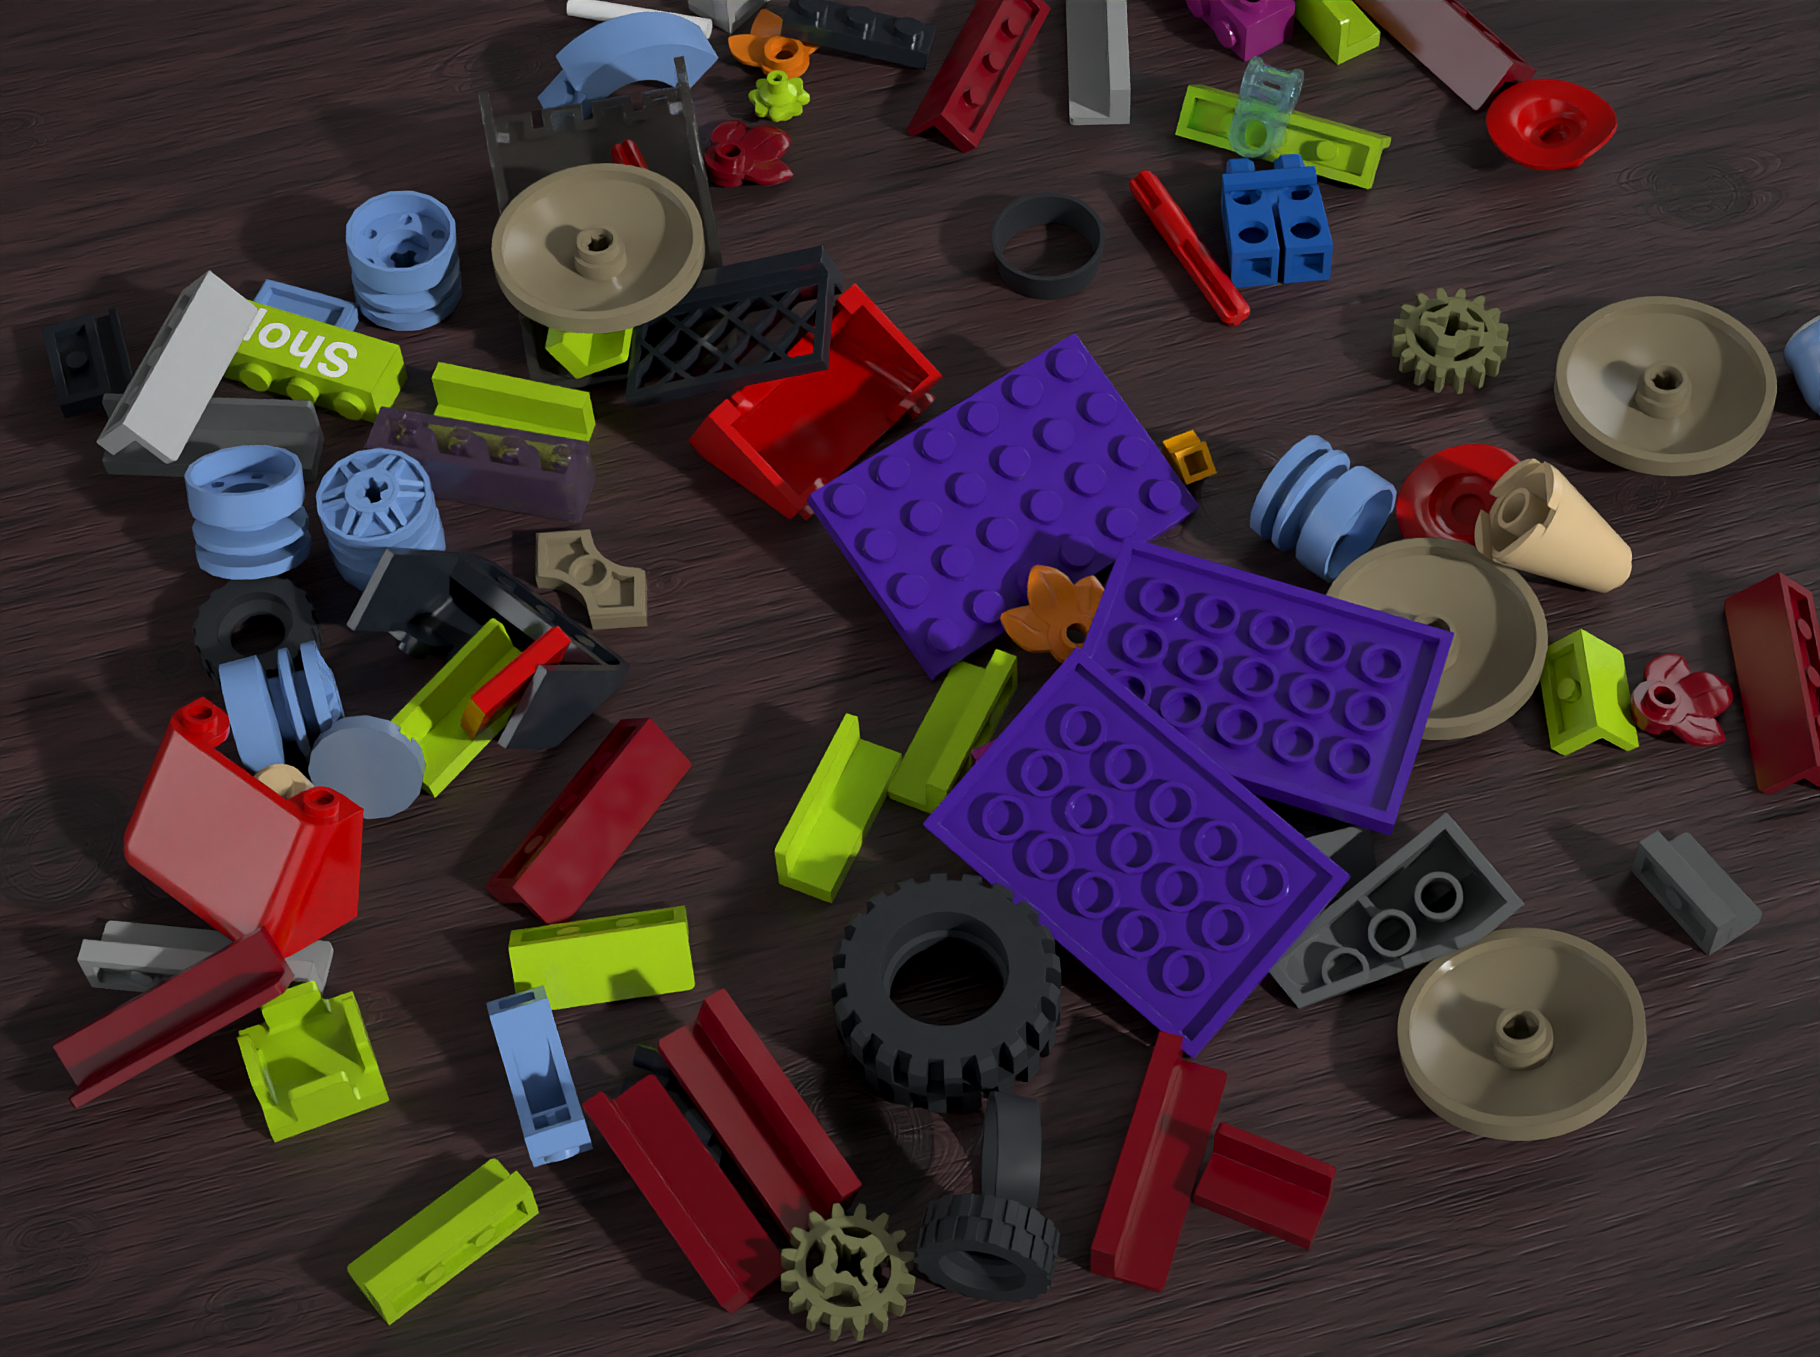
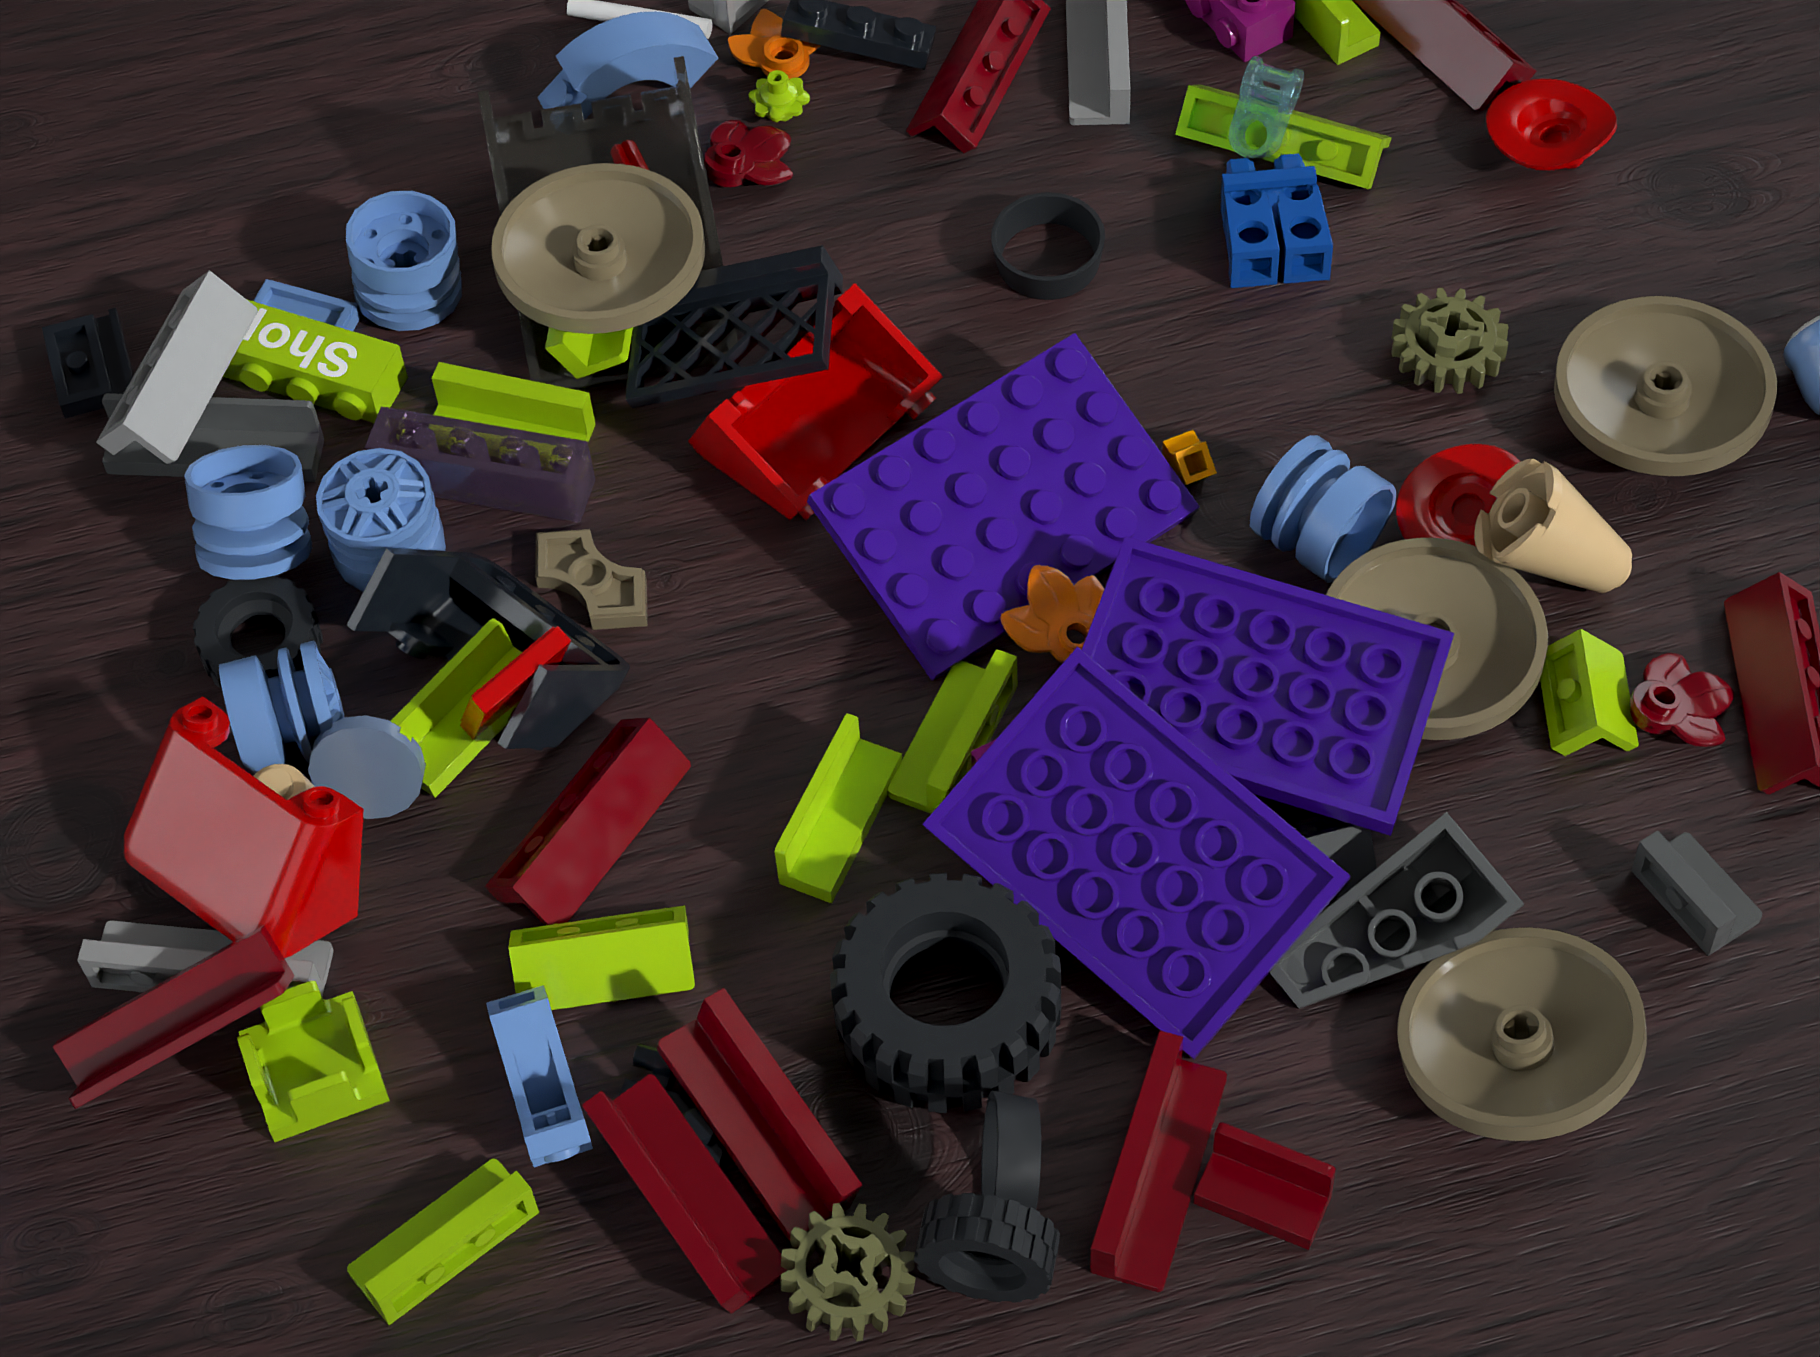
red axle [1129,170,1250,327] -> none

